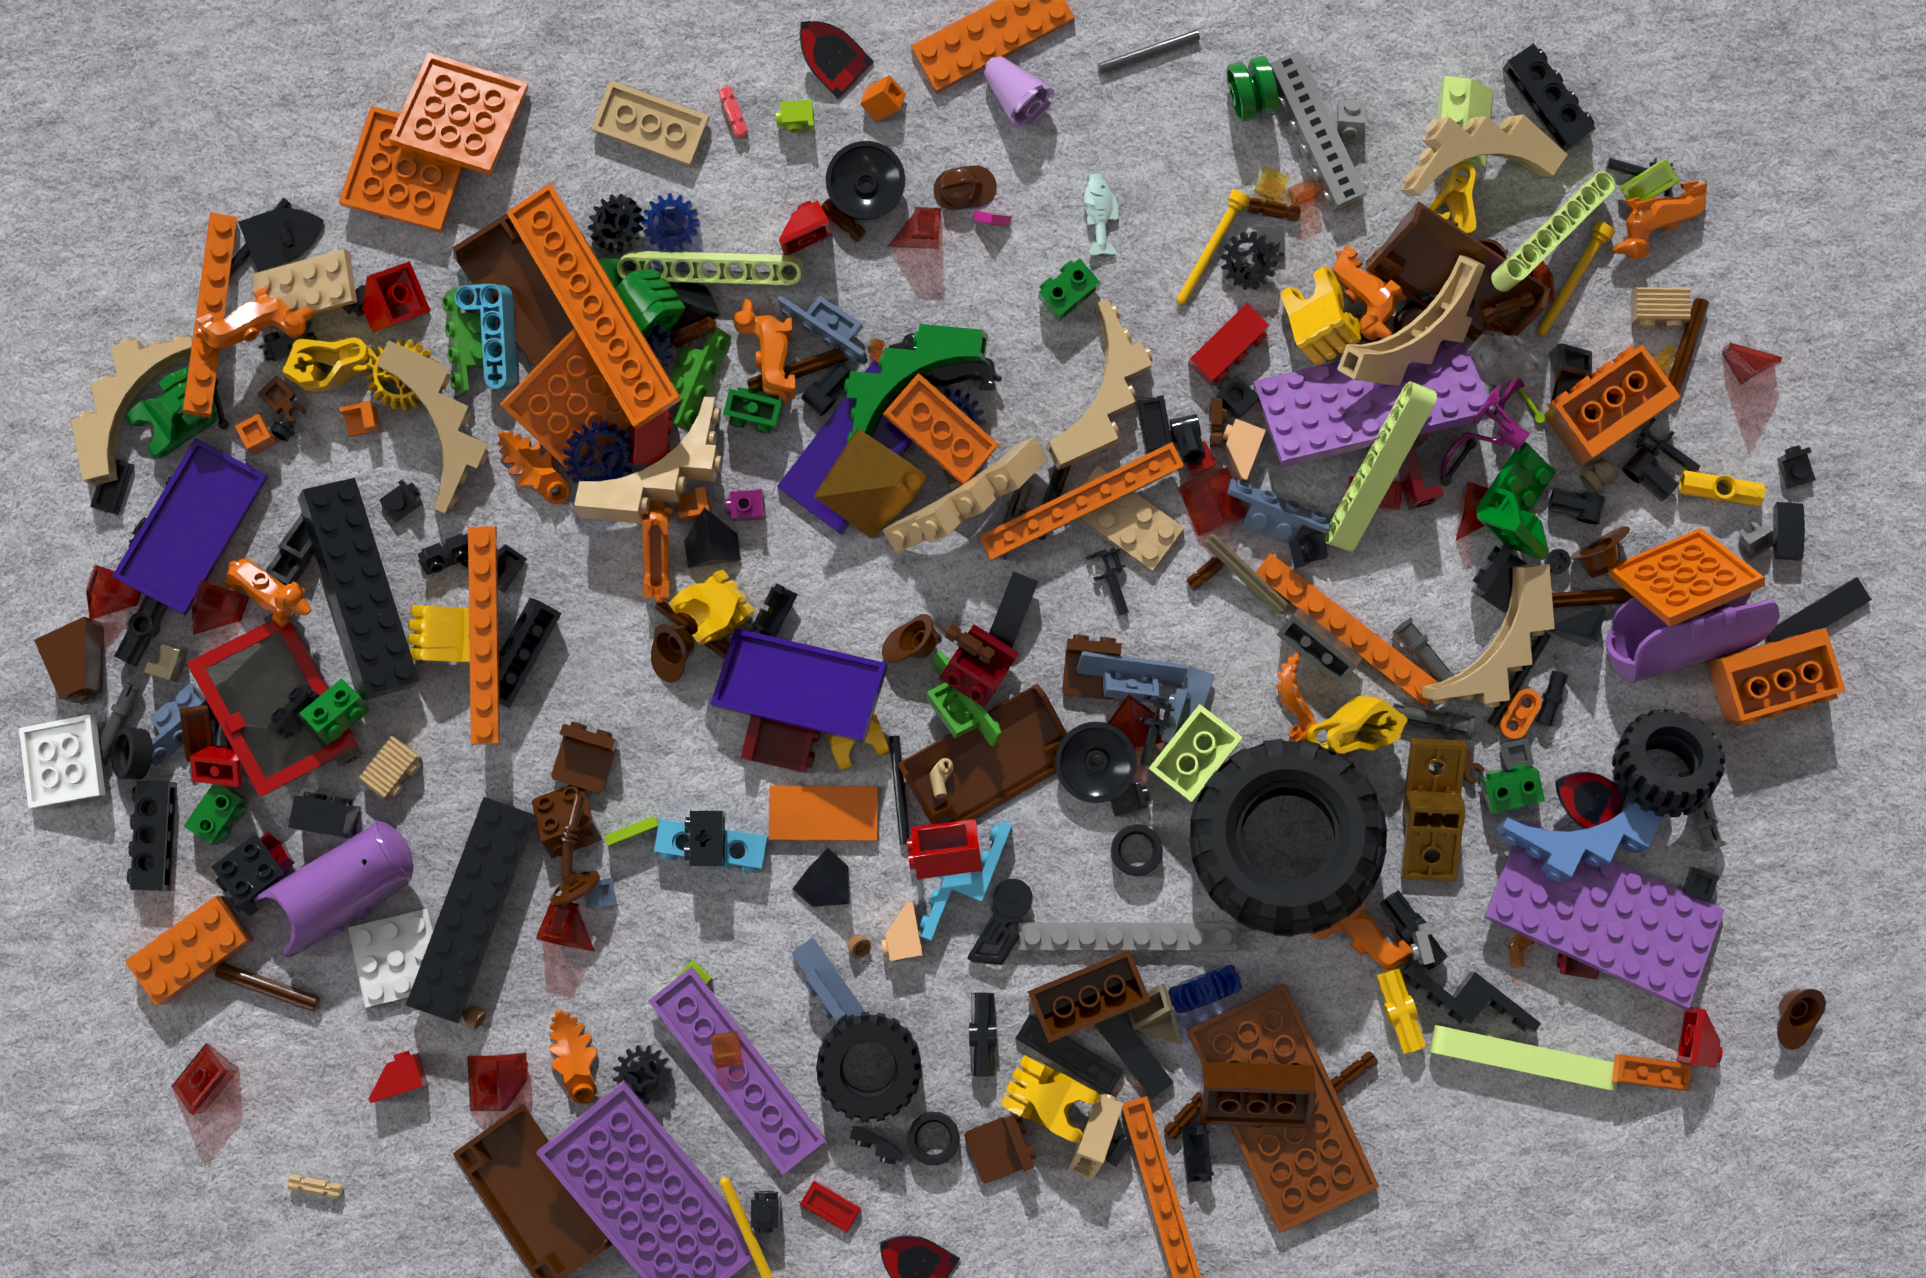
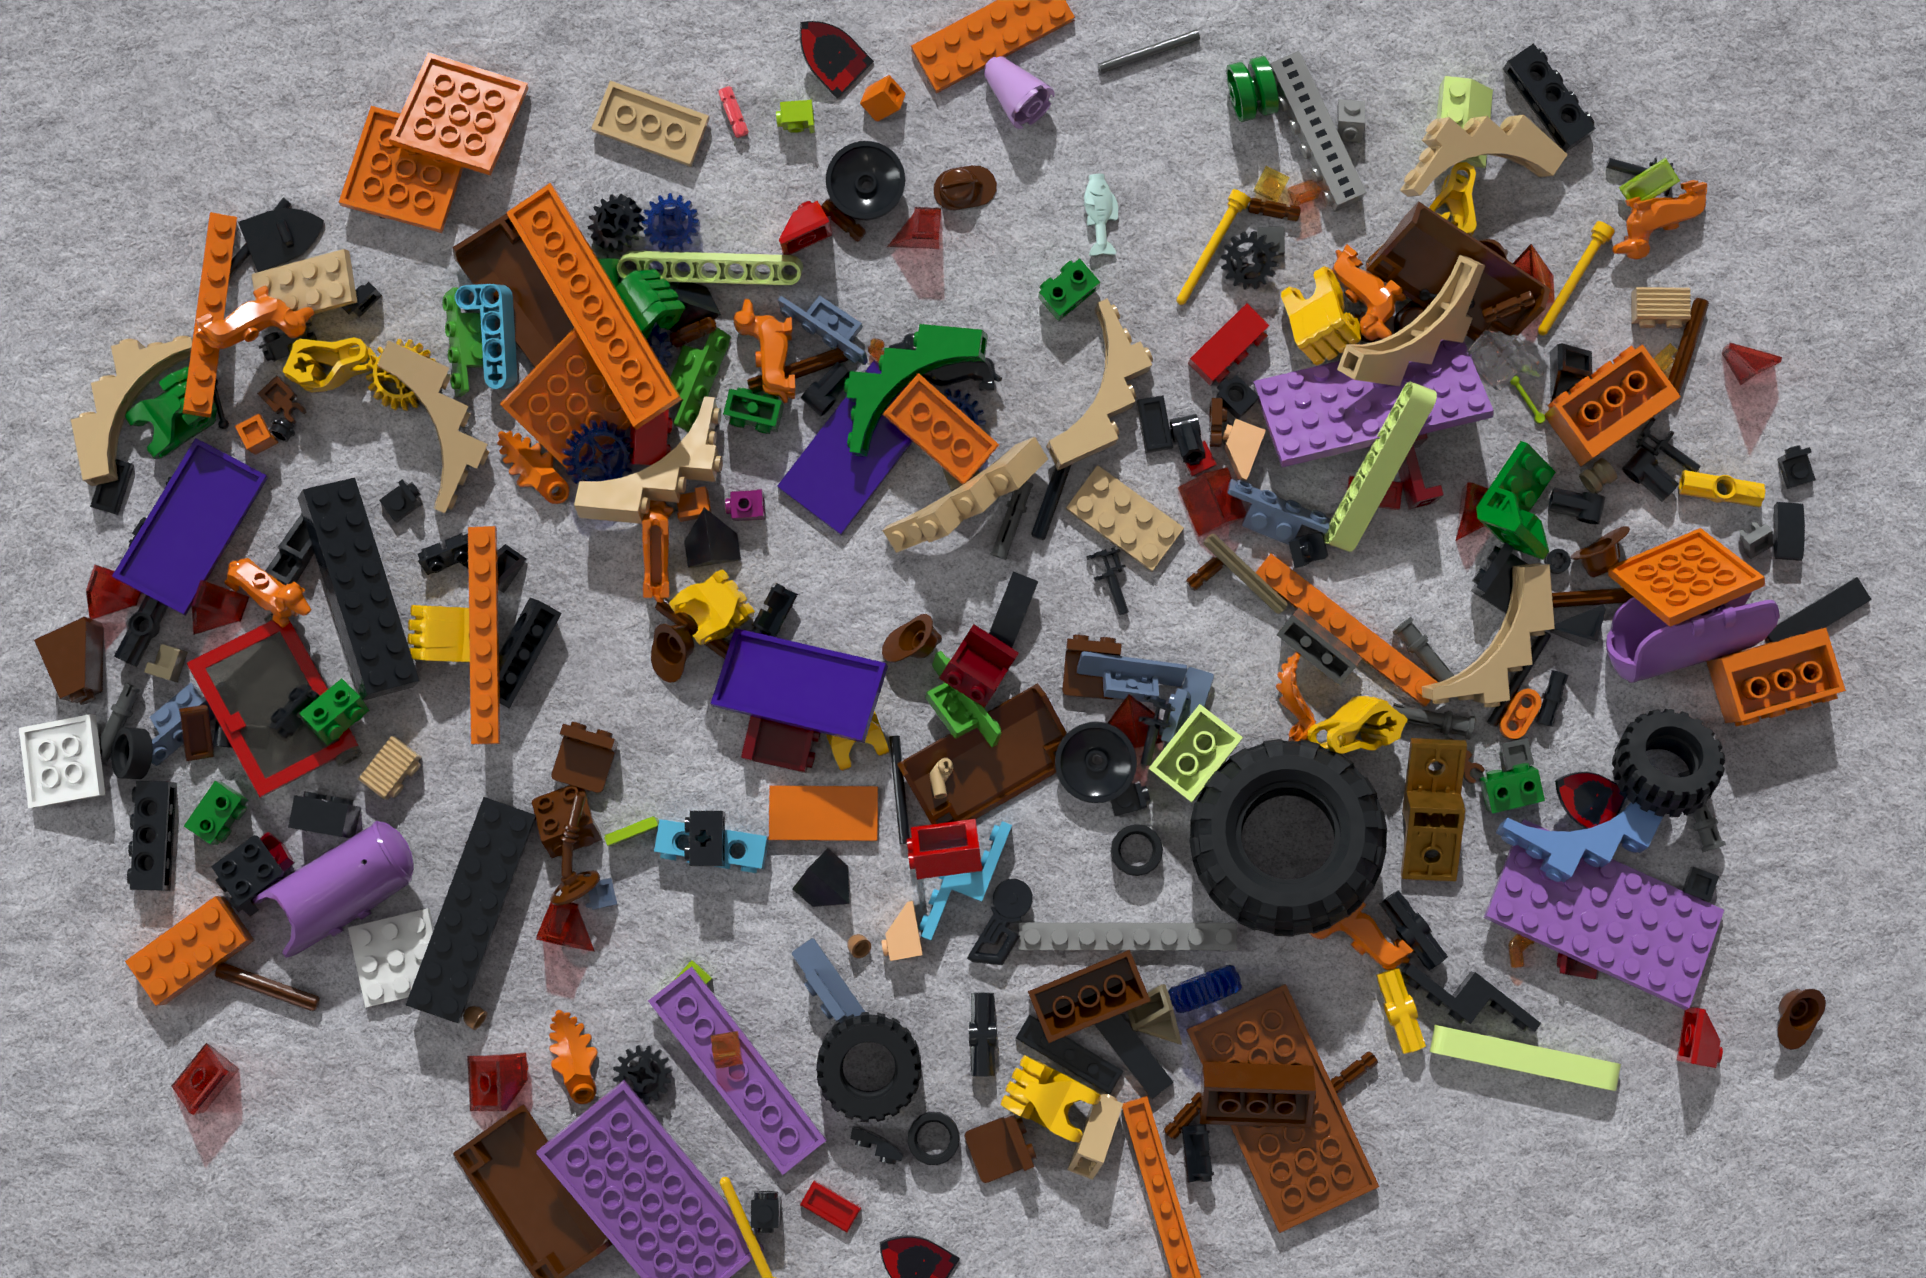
red slope [190,746,242,787] -> none
tan axle [288,1174,343,1199] -> none
orange panel [339,400,381,437] -> none
red slope [362,261,431,333] -> none
red slope [368,1050,428,1104] -> none
pearl gold slope [813,429,928,538] -> none
reddish brown axle [945,624,995,664] -> none
dark pink tile [973,210,1012,226] -> none
orange plate [978,442,1184,561] -> none
black plate [1106,1136,1131,1167] -> none
light grey bracket [1410,922,1443,965] -> none
black hinge [1440,439,1477,486] -> none
magenta plant [1441,377,1530,479] -> none
yellowish green beam [1491,172,1615,292] -> none
orange tile [1612,1053,1692,1091] -> none

